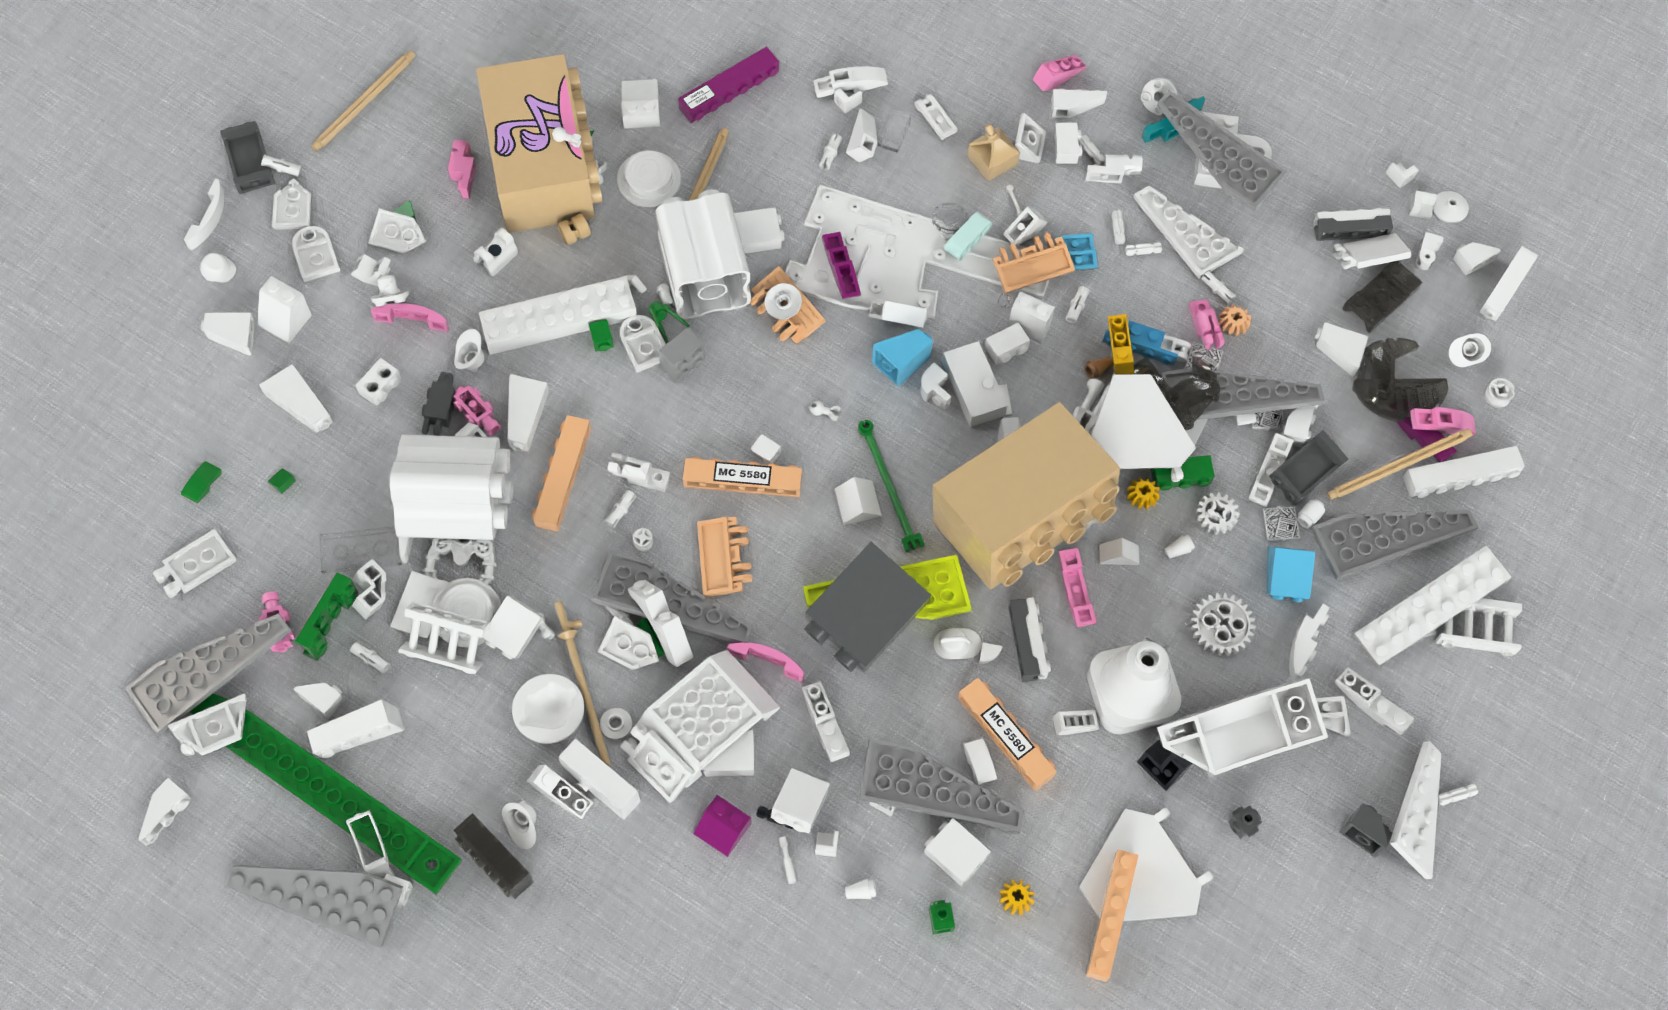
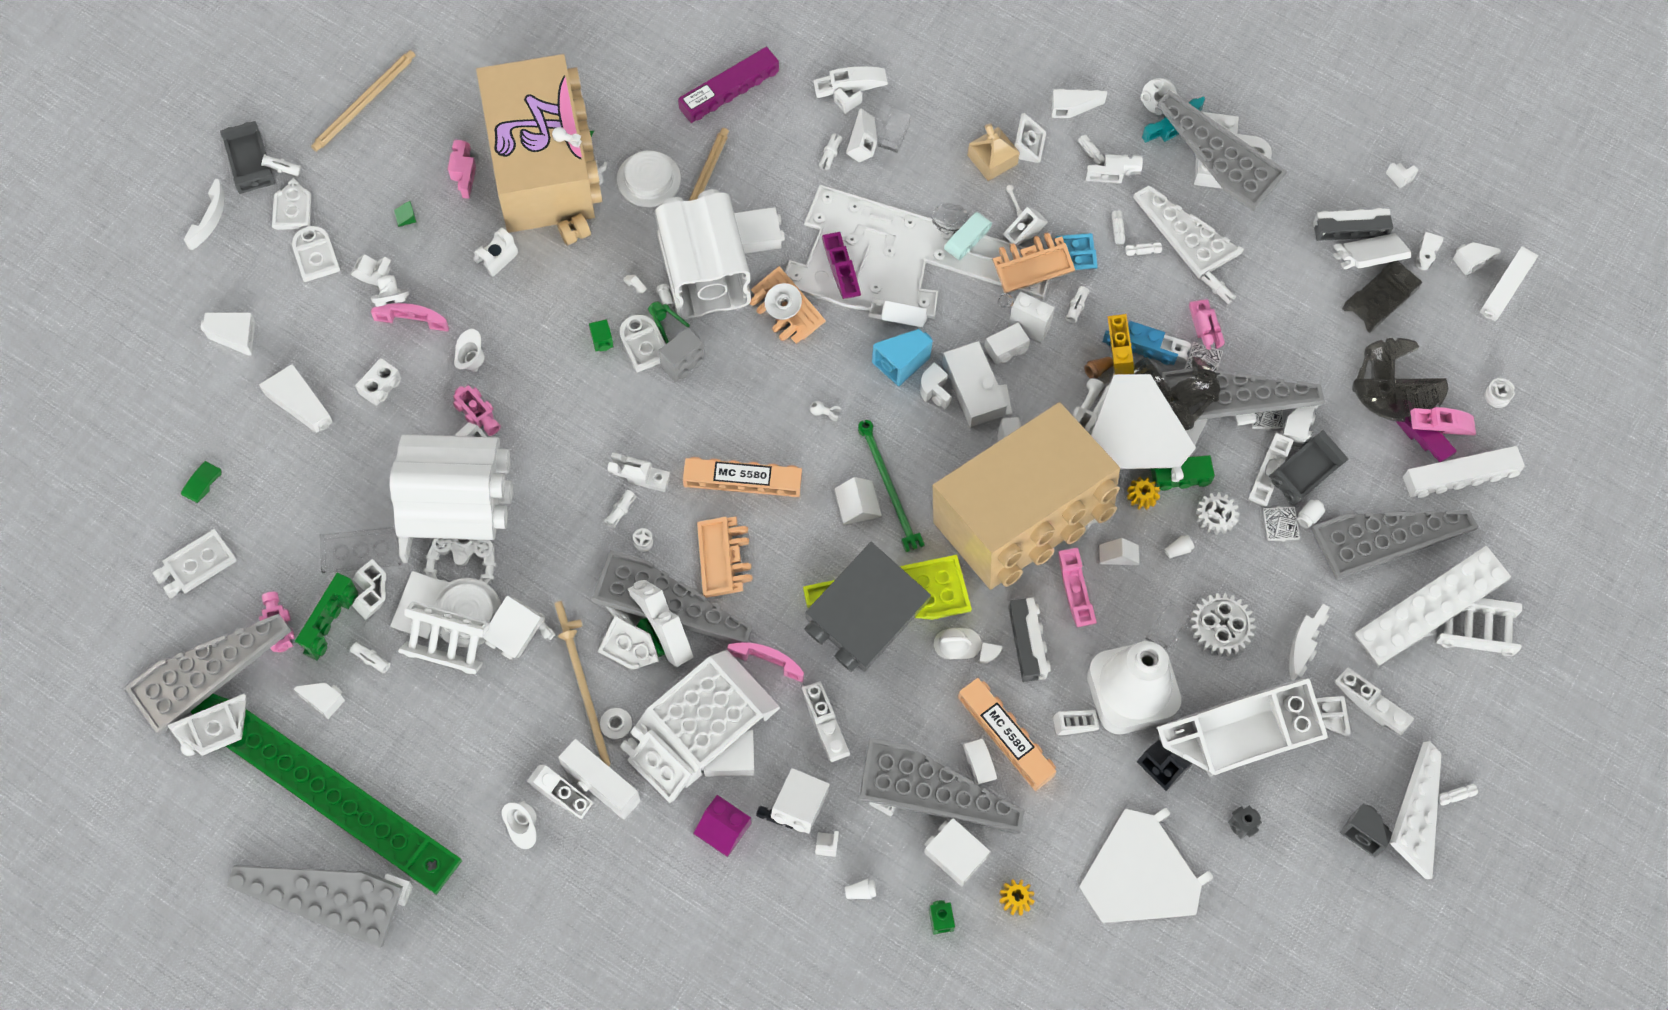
white slope [138,778,191,846] -> none
white hat [200,253,237,283] -> none
white slope [258,276,312,344] -> none
green slope [268,468,296,494] -> none
white wedge [307,699,405,758] -> none
white piece [346,810,396,879] -> none
white tile [368,208,426,254] -> none
dark grey hinge [422,372,455,436] -> none
clear smoke brick [453,813,534,899] -> none
white brick [479,276,637,355] -> none
white slope [508,374,549,452] -> none
white piece [512,674,584,744] -> none
light nougat brick [532,415,591,532] -> none
white slope [622,79,660,129] -> none
white panel [751,434,781,465] -> none
white piece [779,836,796,884] -> none
white plate [914,94,957,140] -> none
bright pink slope [1032,55,1086,92] -> none
white brick [1054,123,1082,164] -> none
light nougat brick [1086,849,1139,982] -> none
light nougat gear [1219,304,1251,337] -> none
medium azure slope [1267,546,1315,602] -> none
white slope [1315,322,1368,376] -> none
tan piece [1327,428,1473,500] -> none
white panel [1409,191,1437,219] -> none
white dish [1433,191,1469,223] -> none
white piece [1449,333,1491,367] -> none

